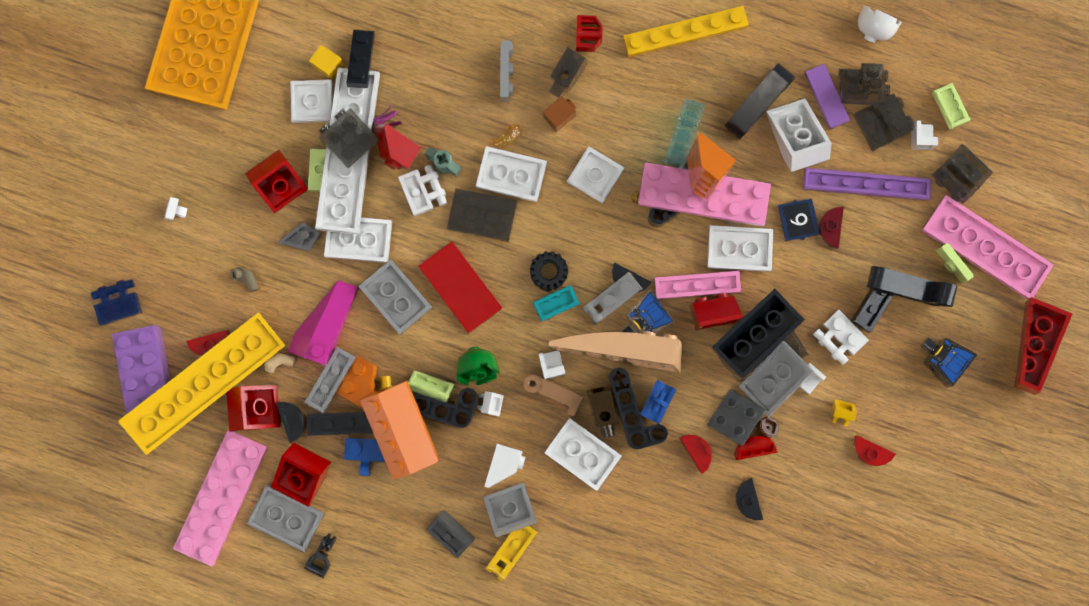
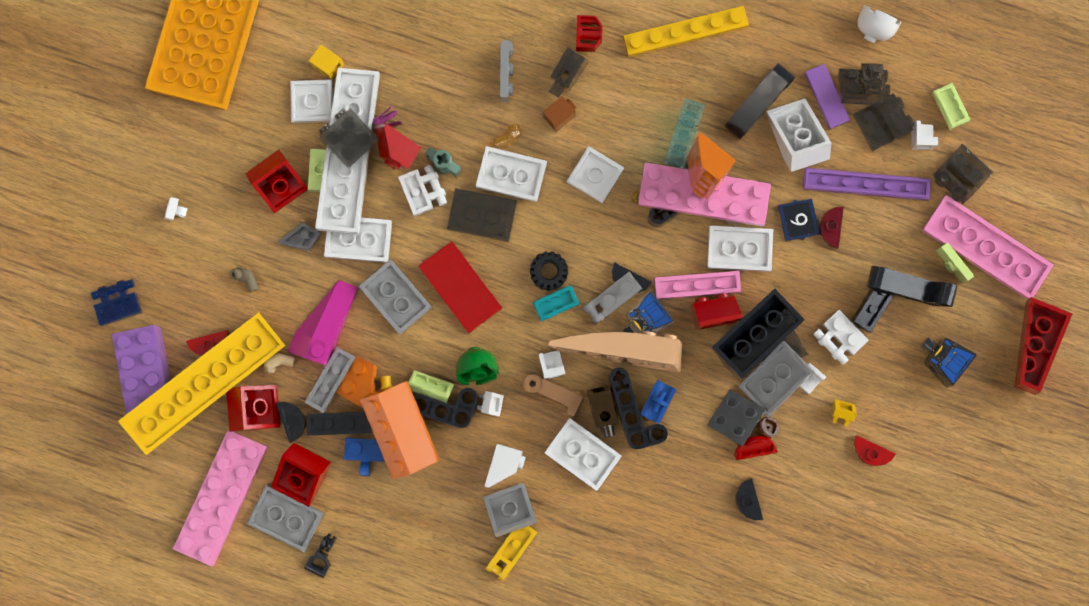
black plate [346,30,375,88] -> none
dark grey slope [426,510,475,558] -> none
red plate [679,435,712,475] -> none

